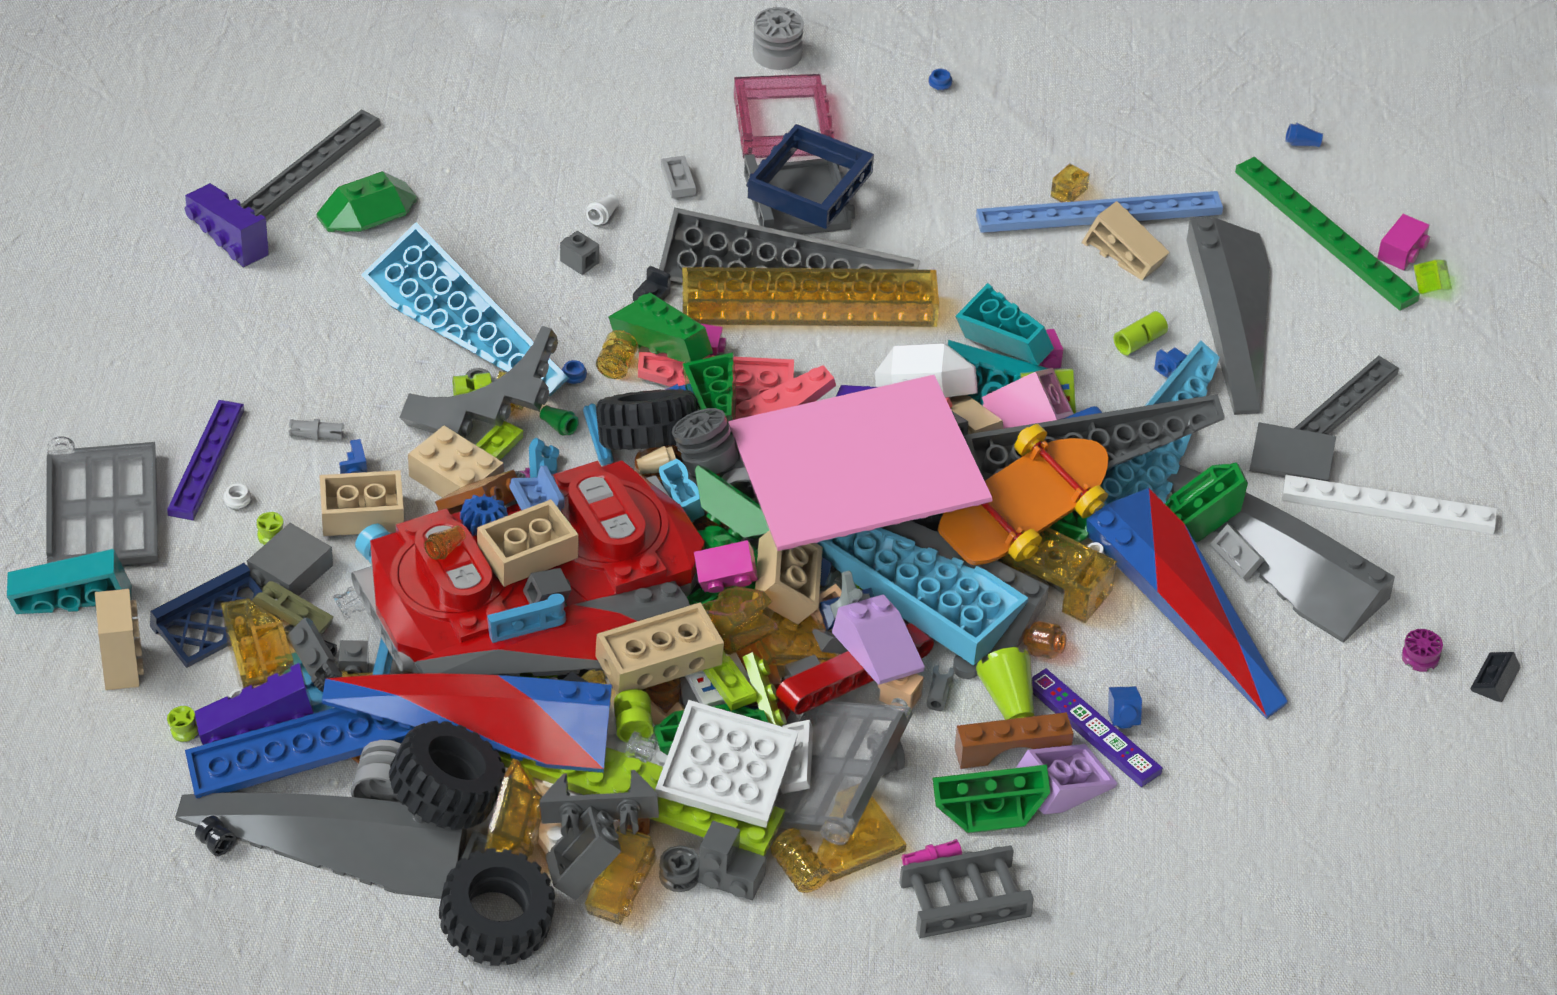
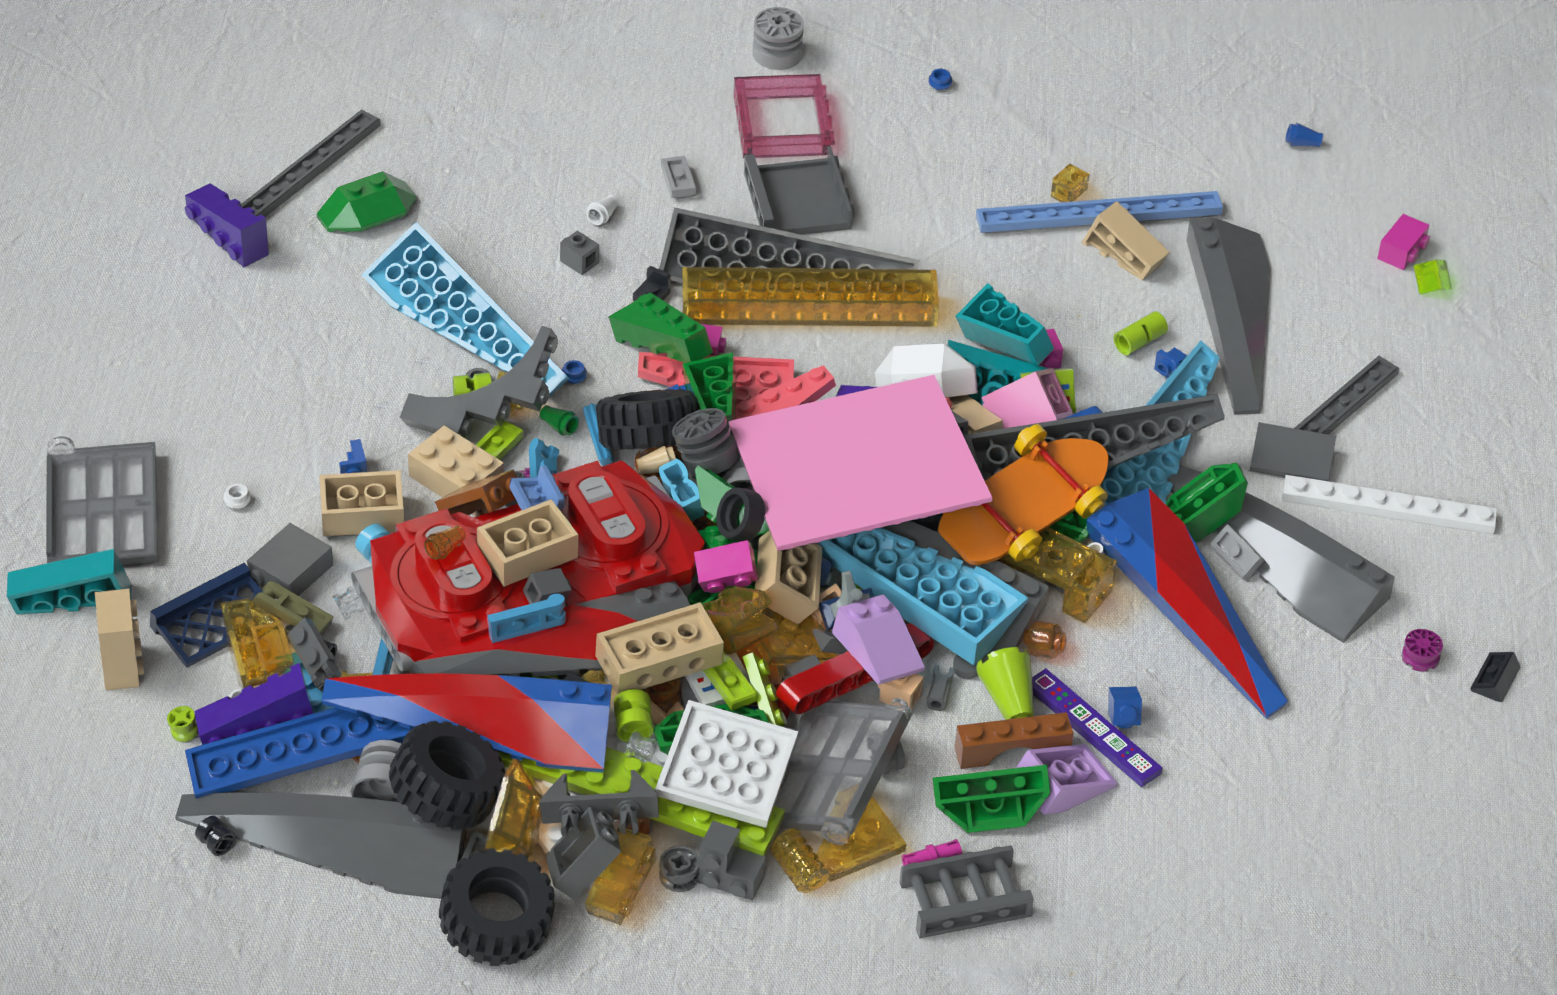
dark purple tile [167,400,244,521] -> none
lime wheel [256,512,284,545] -> none
light grey pin [289,419,344,440] -> none
dark grey brick [338,640,369,677] -> none
blue gear [460,494,508,536] -> none
clear yellow wheel [596,330,638,379] -> none
dark blue window [746,124,874,229] -> none
white plate [780,720,813,794] -> none
green plate [1235,156,1420,311] -> none
none -> black tyre [716,488,765,542]

